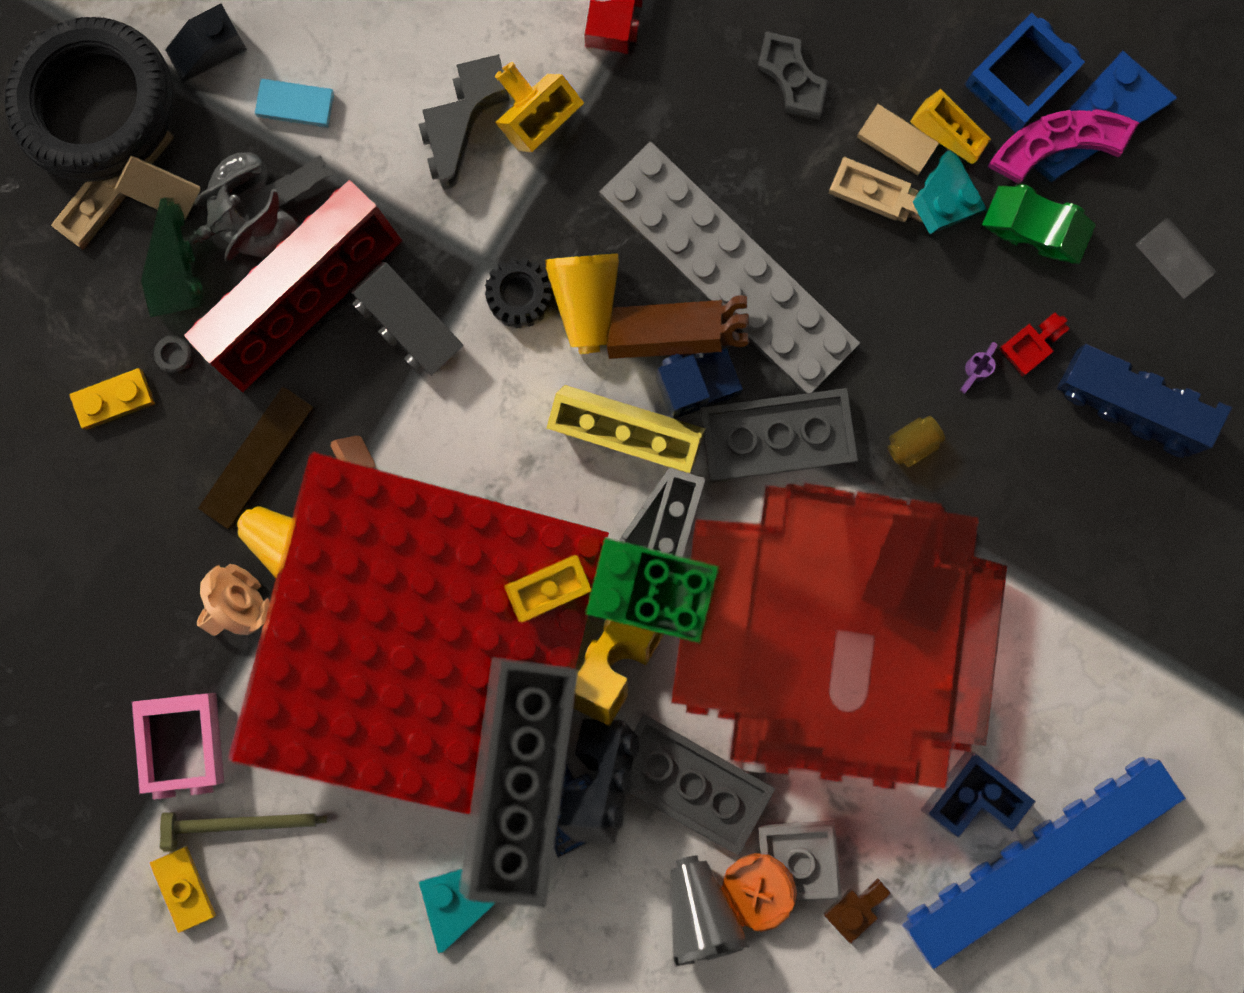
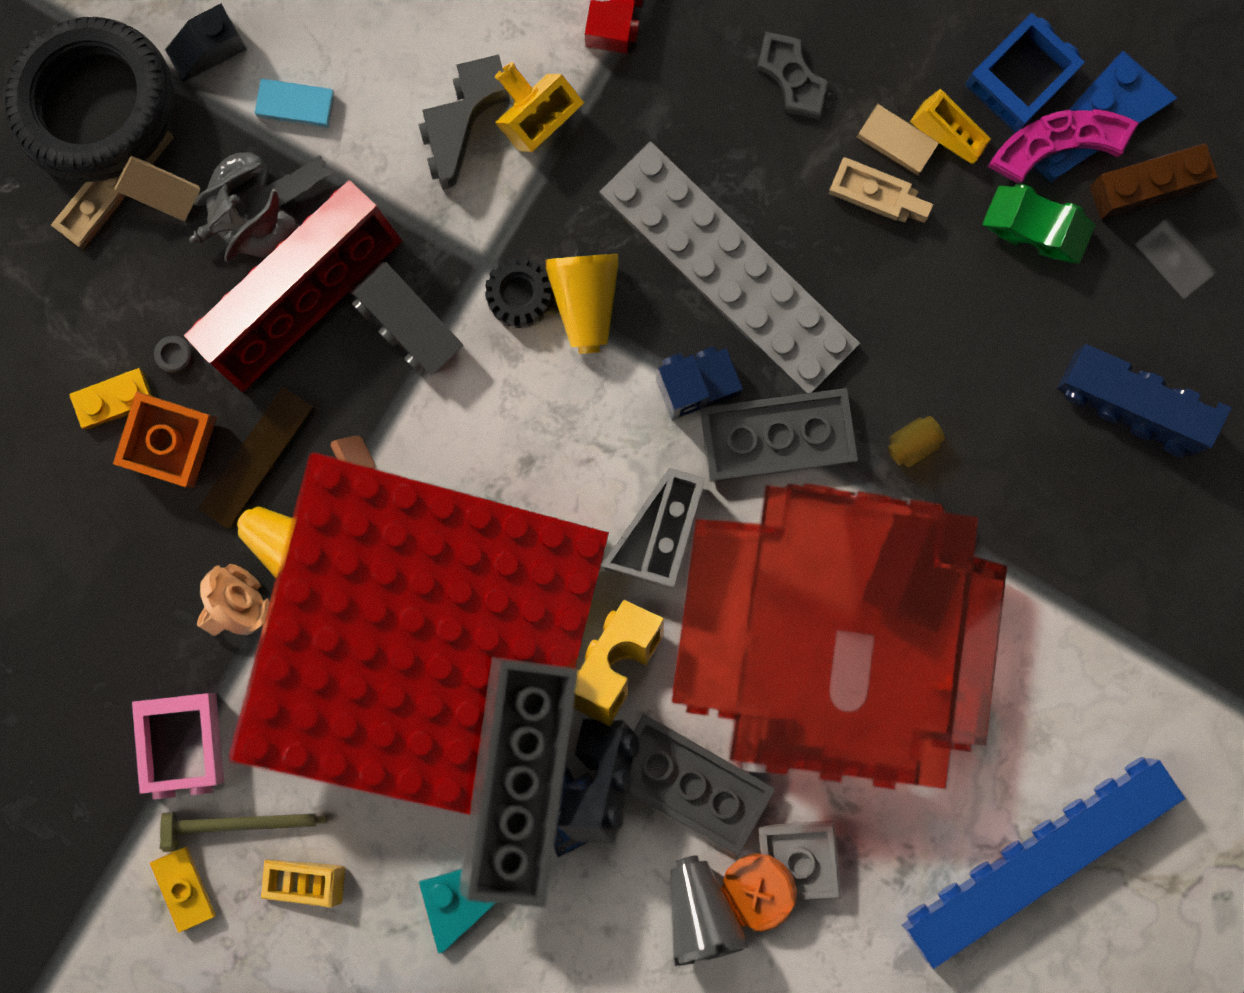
clear green slope [141,197,203,318] -> none
yellow plate [504,555,592,622] -> none
light yellow brick [547,385,706,473] -> none
green slope [586,537,718,643] -> none
reddish brown tile [607,295,749,359] -> none
reddish brown plate [823,878,891,944] -> none
teal wing [912,150,987,234] -> none
dark blue brick [921,751,1036,838] -> none
medium lavender piece [960,342,998,394] -> none
red plate [999,312,1070,377] -> none
none -> orange brick [113,392,217,487]
none -> yellow slope [261,859,345,908]
none -> reddish brown brick [1089,143,1218,220]

